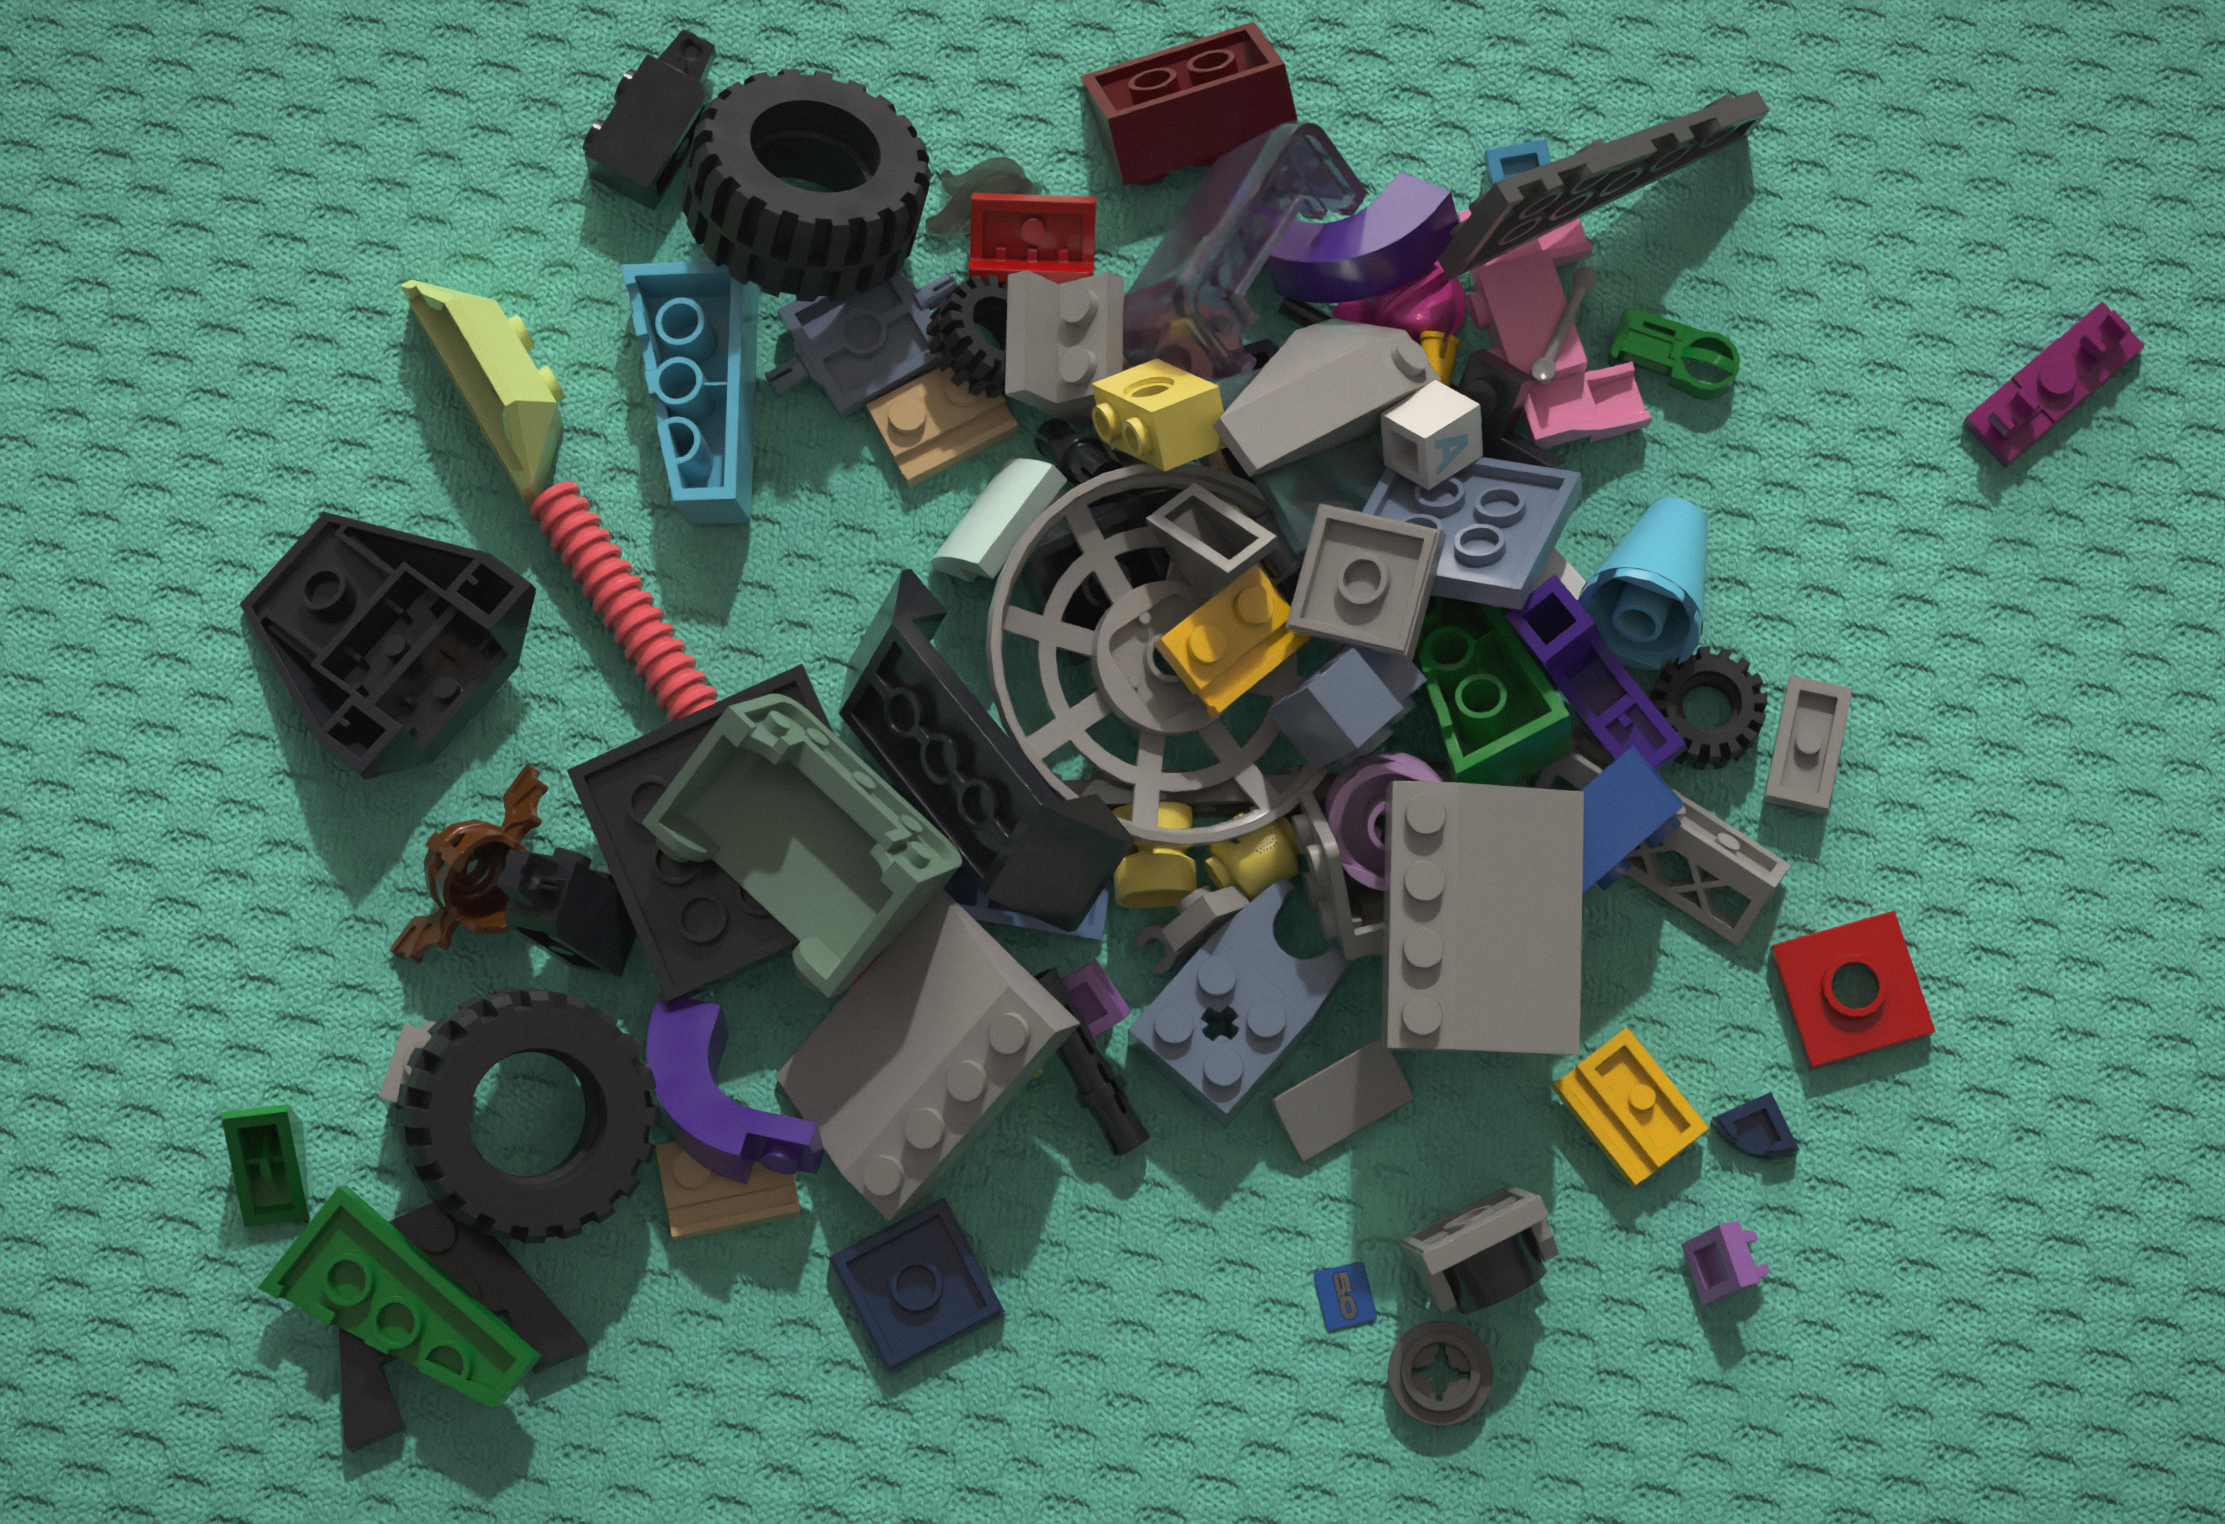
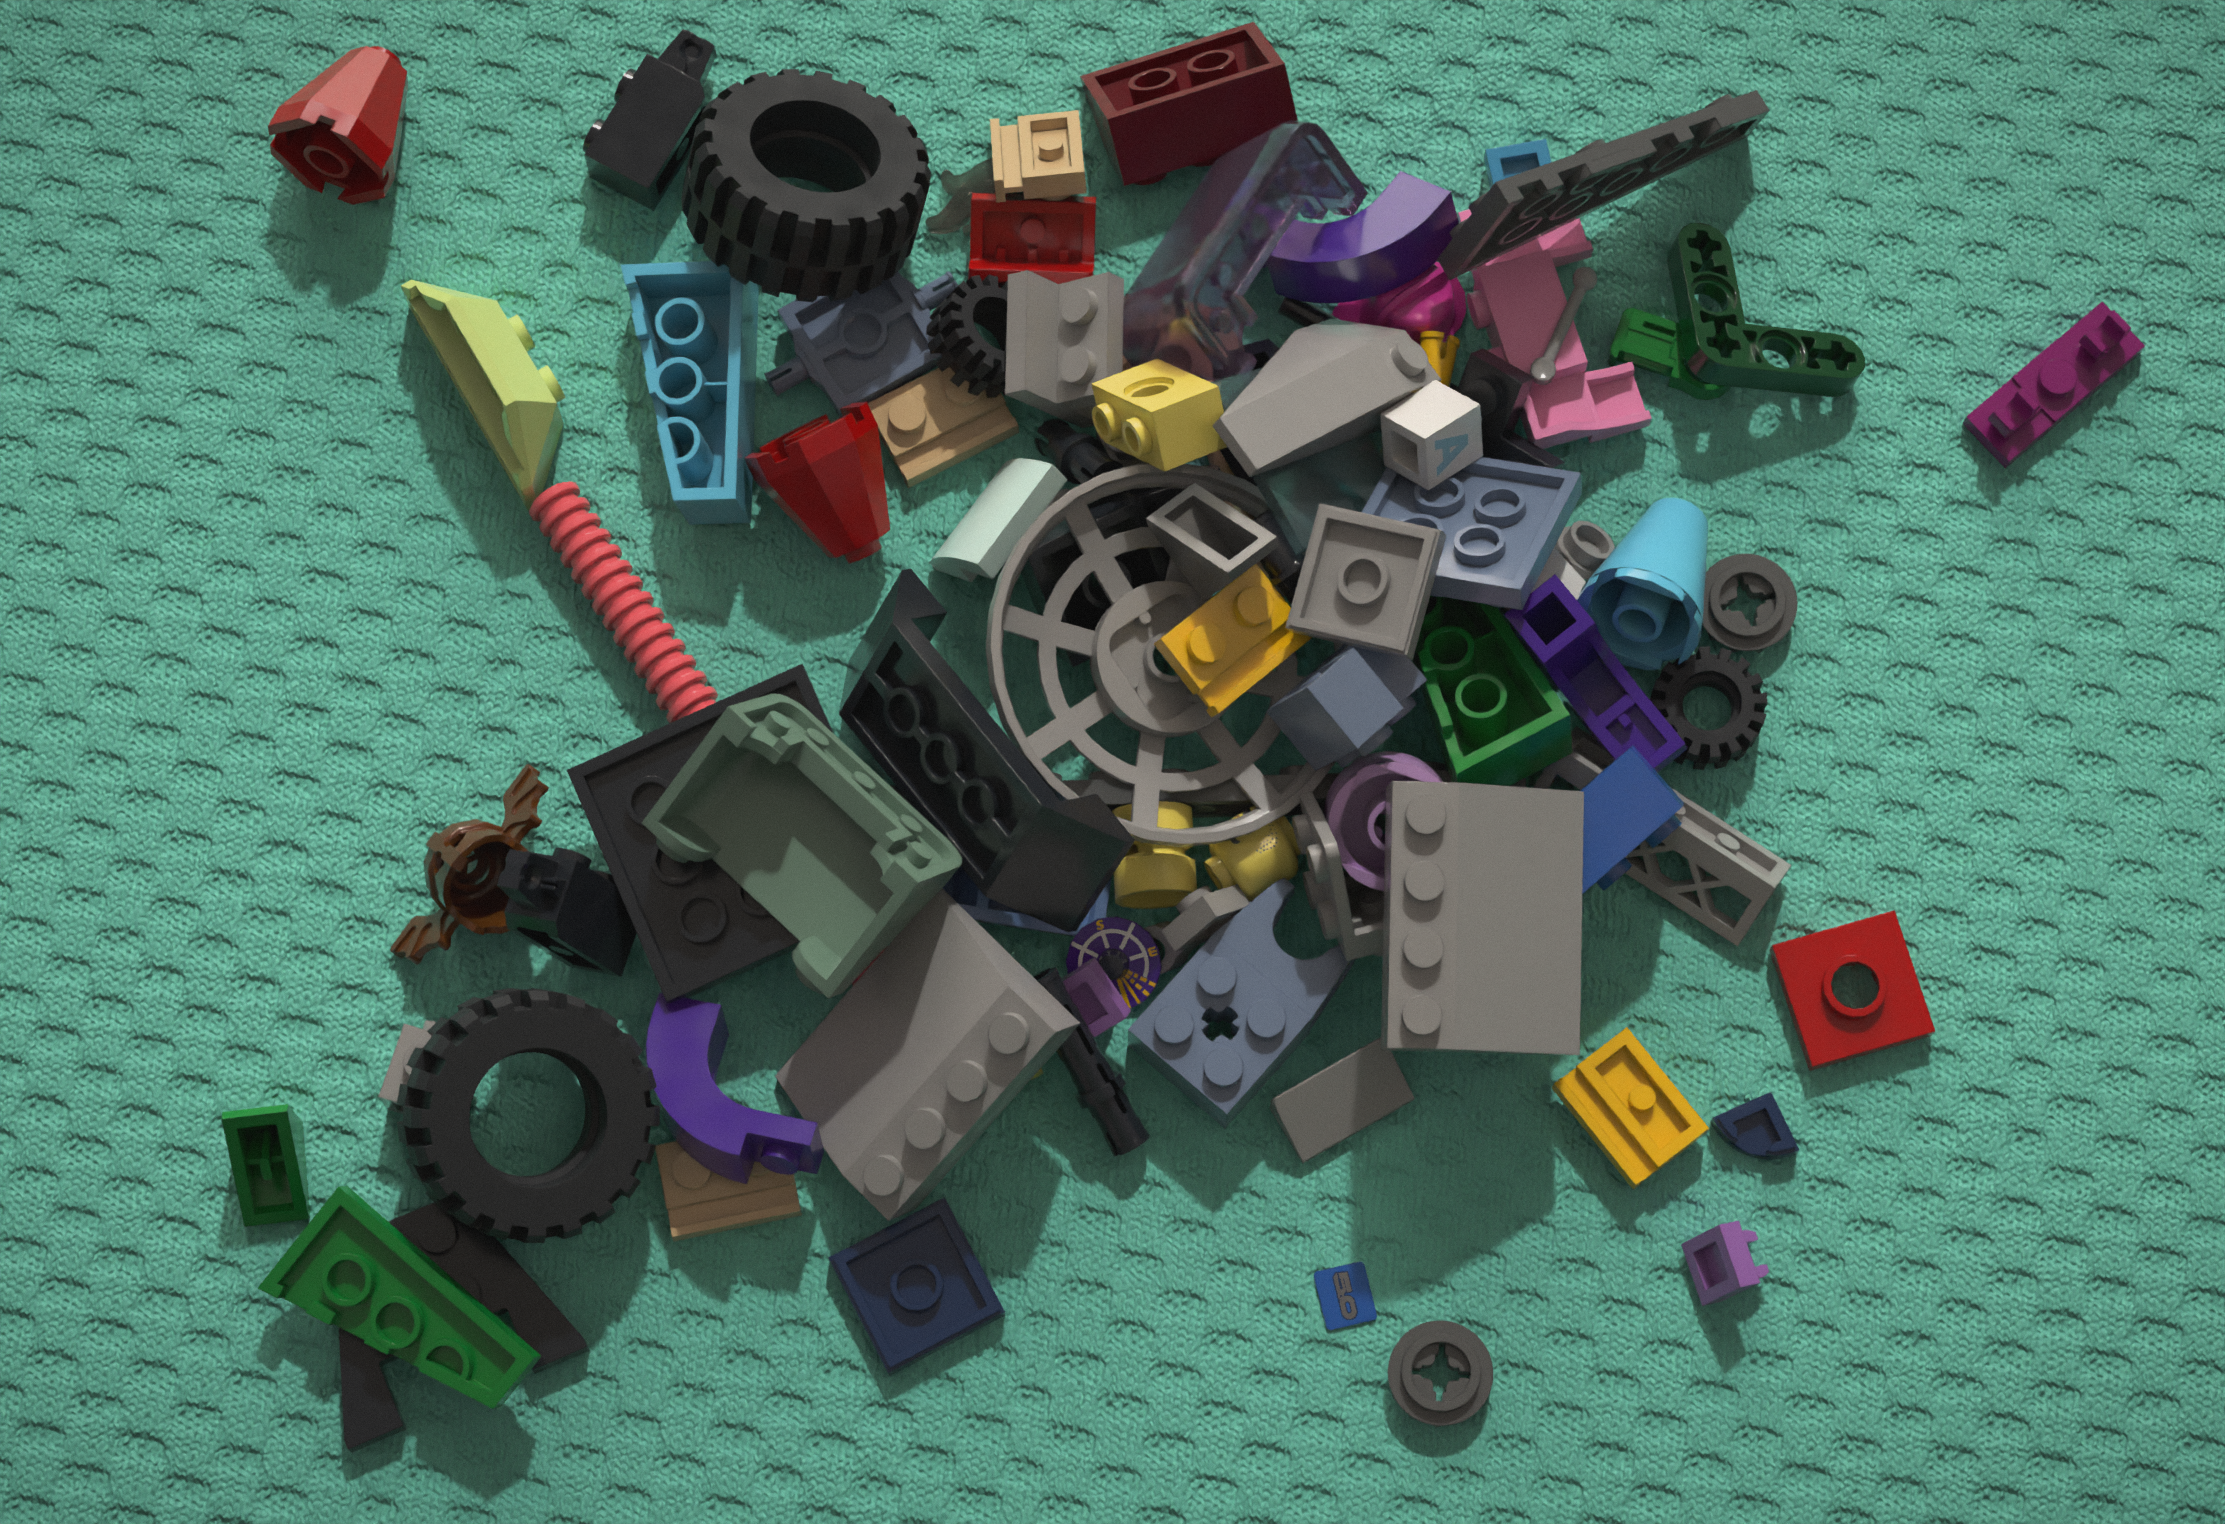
black wedge [240,512,536,780] -> none
light grey piece [1398,1184,1559,1314] -> none
light grey plate [1763,675,1853,815] -> none
none -> red cone [268,46,408,205]
none -> red cone [744,402,890,564]
none -> tan plate [990,110,1087,202]
none -> dark purple piece [1066,916,1162,1009]
none -> light grey plate [1554,521,1615,579]
none -> dark green beam [1667,222,1865,397]
none -> dark grey gear [1703,554,1798,653]

